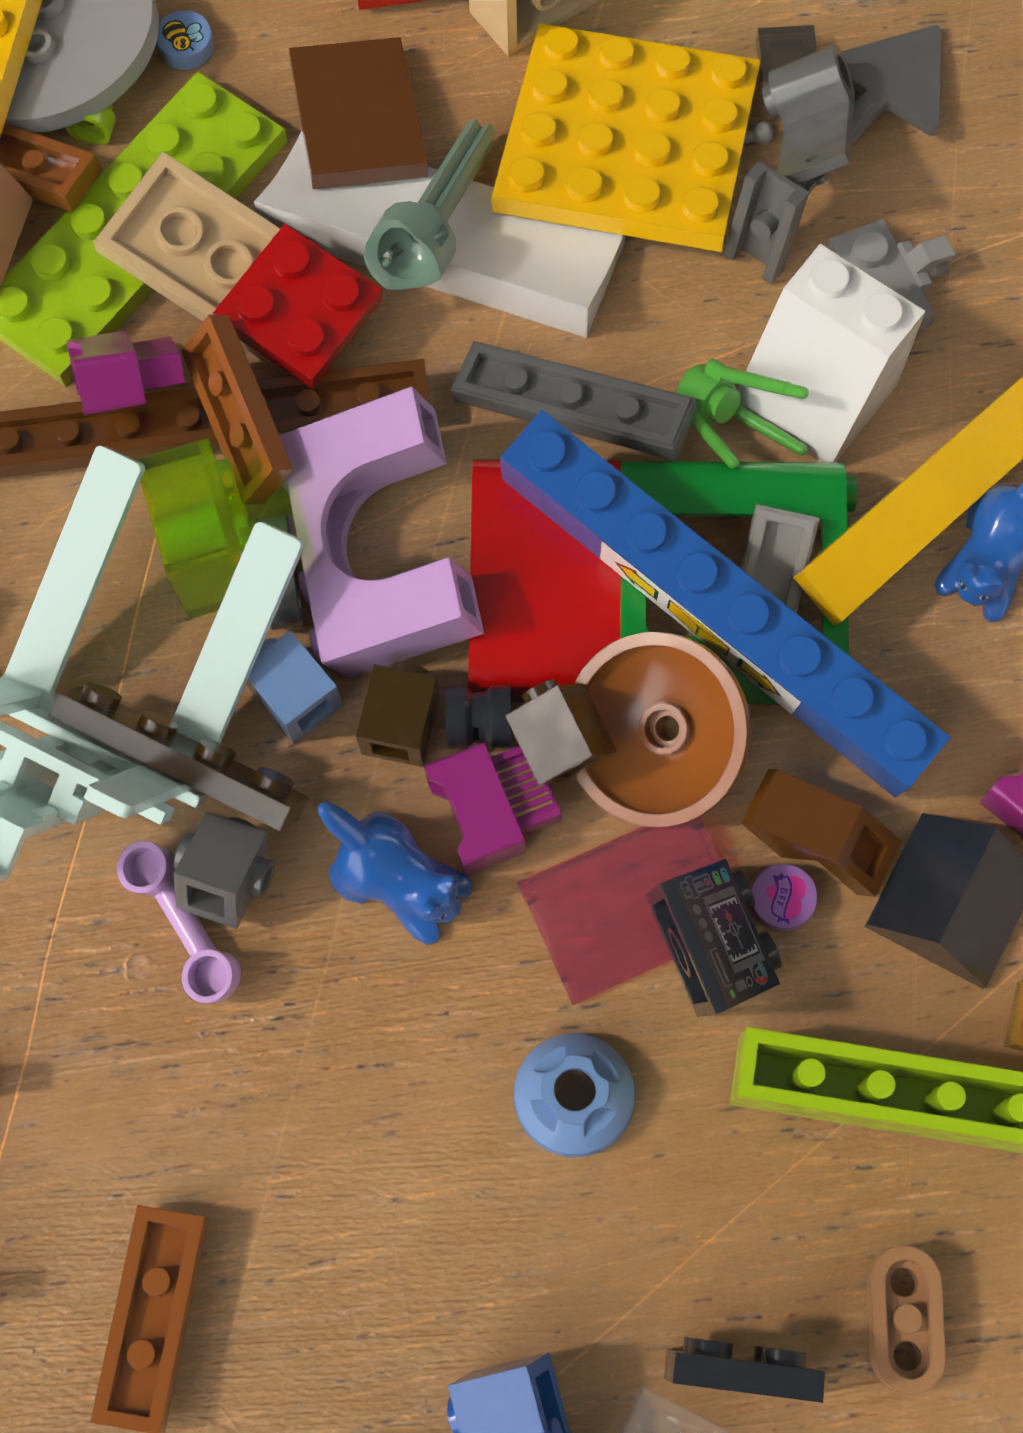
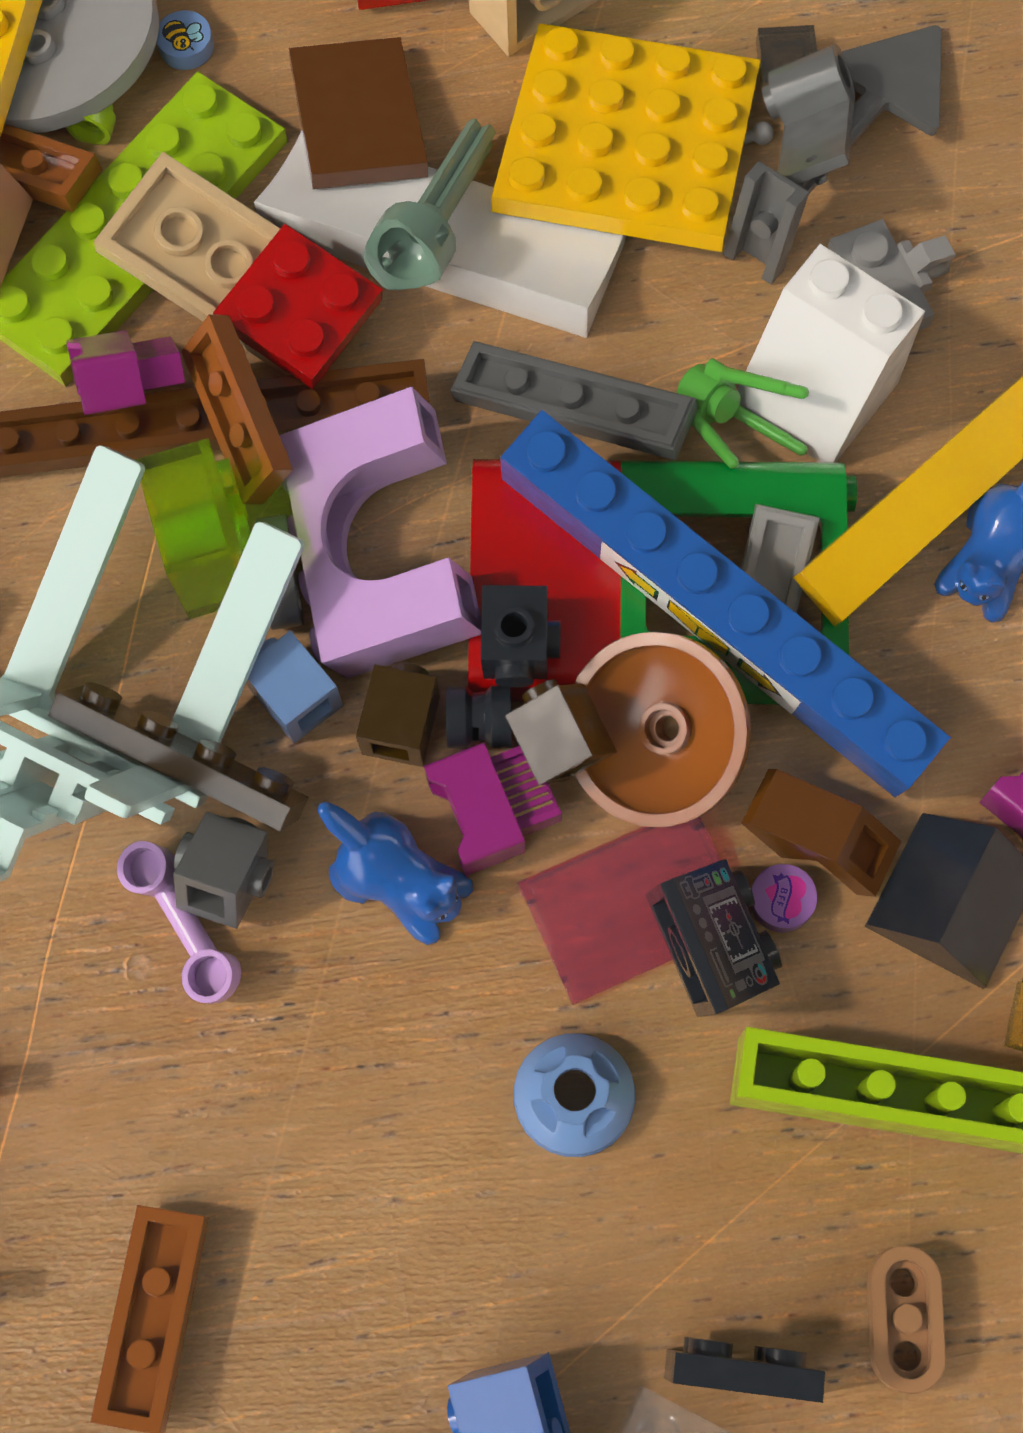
none -> black brick [481,585,561,688]

